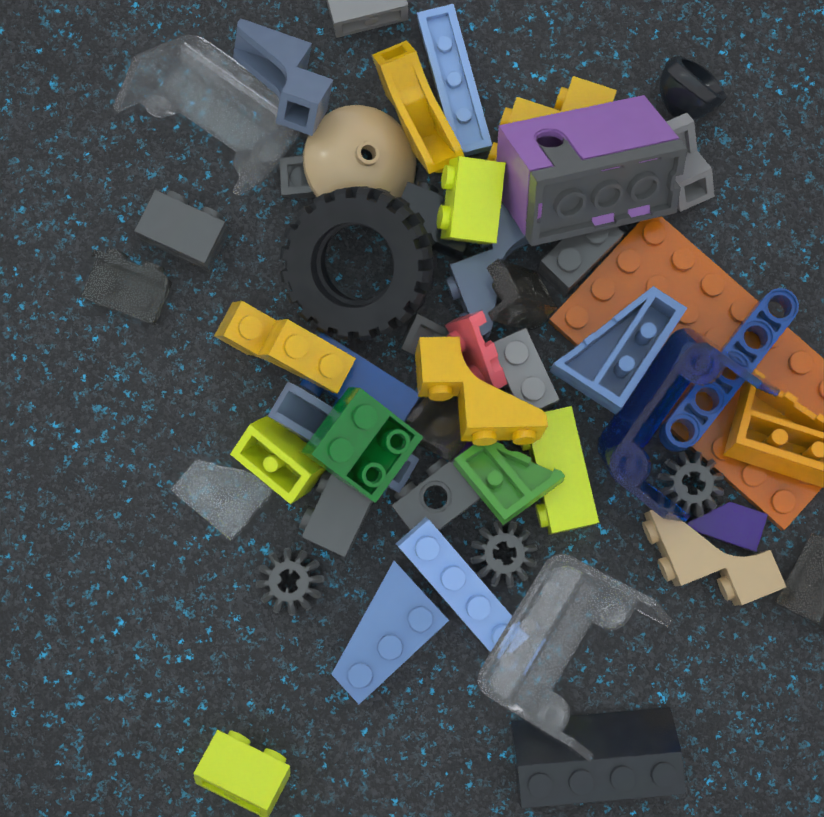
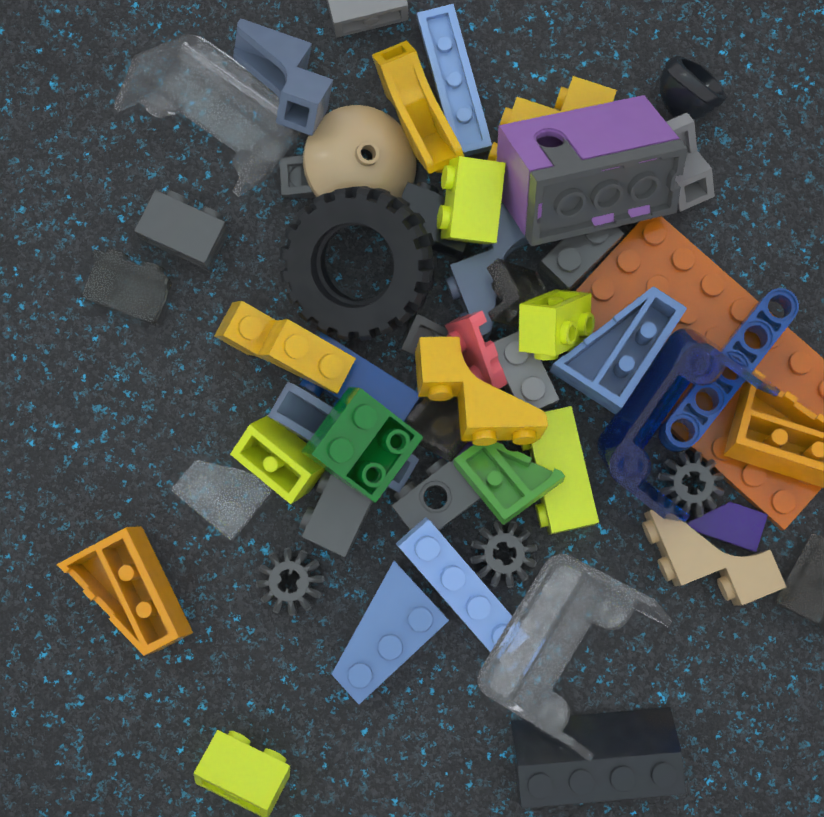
none -> light orange wedge [57,526,193,656]
none -> neon yellow brick [519,289,595,360]

